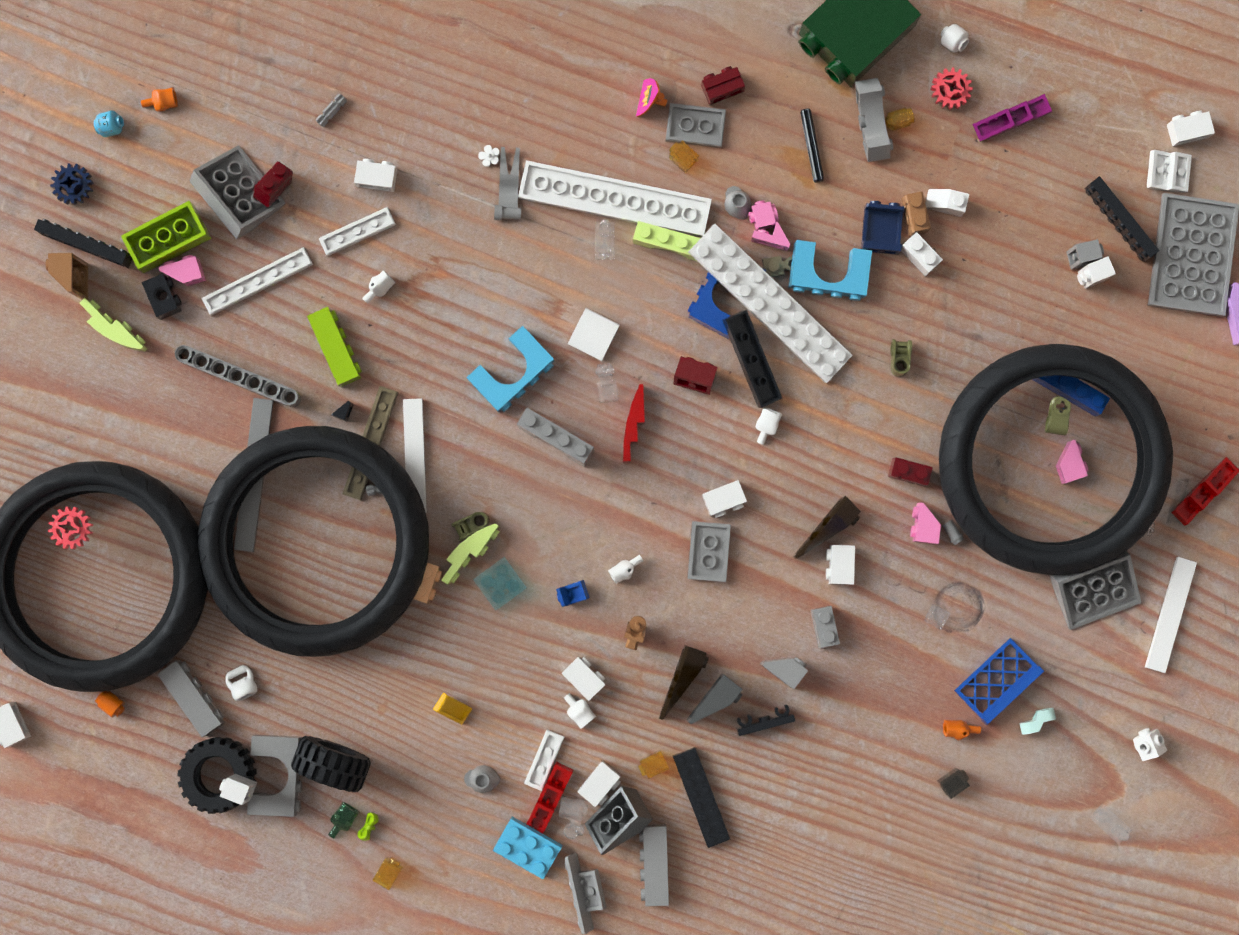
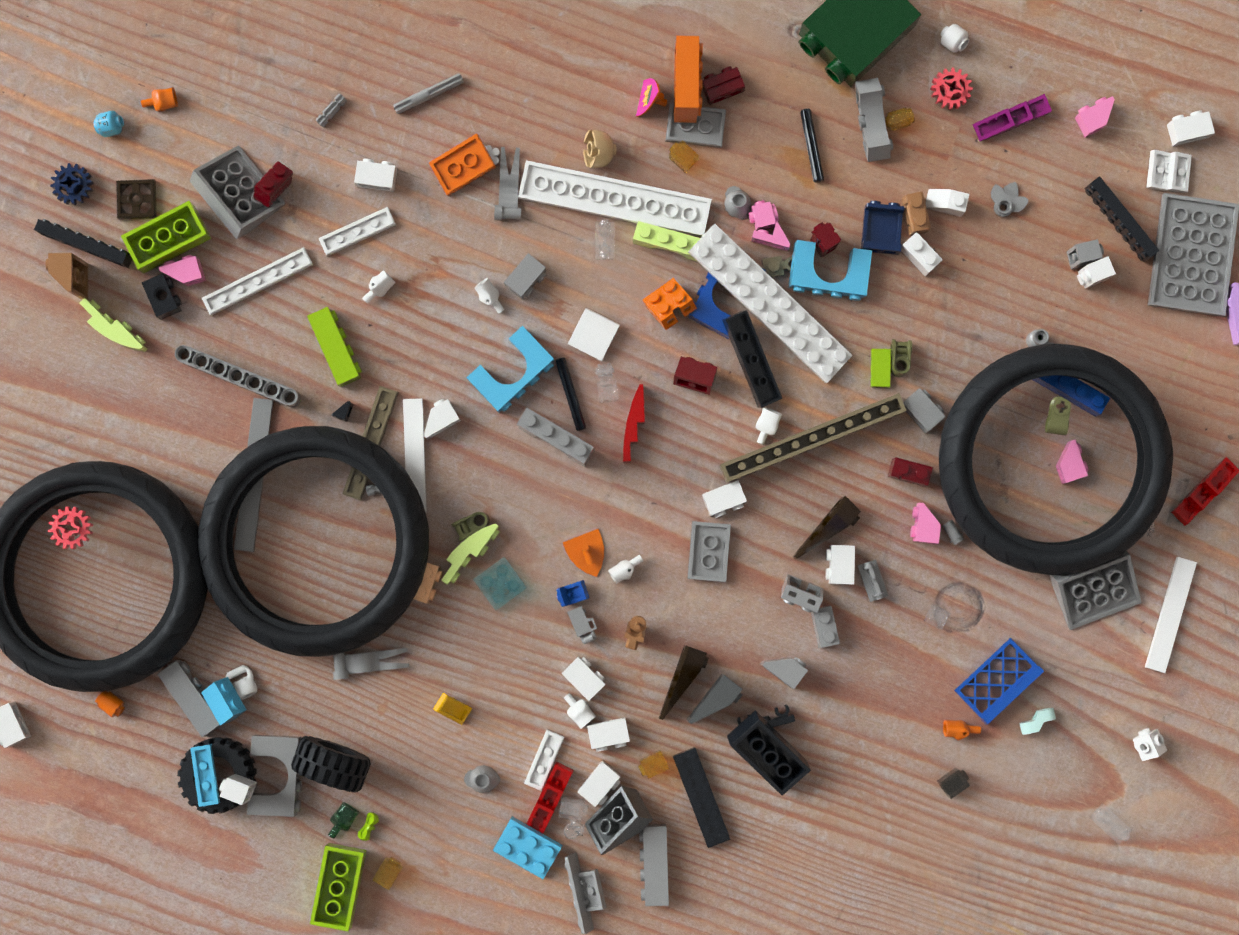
none -> dark brown piece [116,179,157,219]
none -> medium azure plate [190,744,220,807]
none -> medium azure brick [201,677,247,726]
none -> lime brick [310,843,367,931]
none -> light grey flag [333,648,409,680]
none -> light grey axle [393,74,463,114]
none -> white slope [424,399,461,440]
none -> orange tile [429,134,496,196]
none -> white piece [475,278,504,313]
none -> light grey brick [504,253,547,300]
none -> black axle [555,357,586,431]
none -> orange shield [563,529,604,577]
none -> light grey piece [567,606,597,644]
none -> tan cylinder [583,130,617,168]
none -> white brick [587,717,630,752]
none -> orange piece [643,278,697,330]
none -> orange brick [674,35,703,123]
none -> dark tan brick [719,393,906,484]
none -> black brick [727,710,811,796]
none -> light grey piece [781,574,823,613]
none -> dark red brick [810,222,841,257]
none -> light grey hinge [857,559,888,602]
none -> lime tile [870,349,891,388]
none -> light grey brick [903,388,946,433]
none -> light grey plate [991,182,1028,217]
none -> light grey piece [1026,329,1054,347]
none -> bright pink slope [1075,96,1115,138]

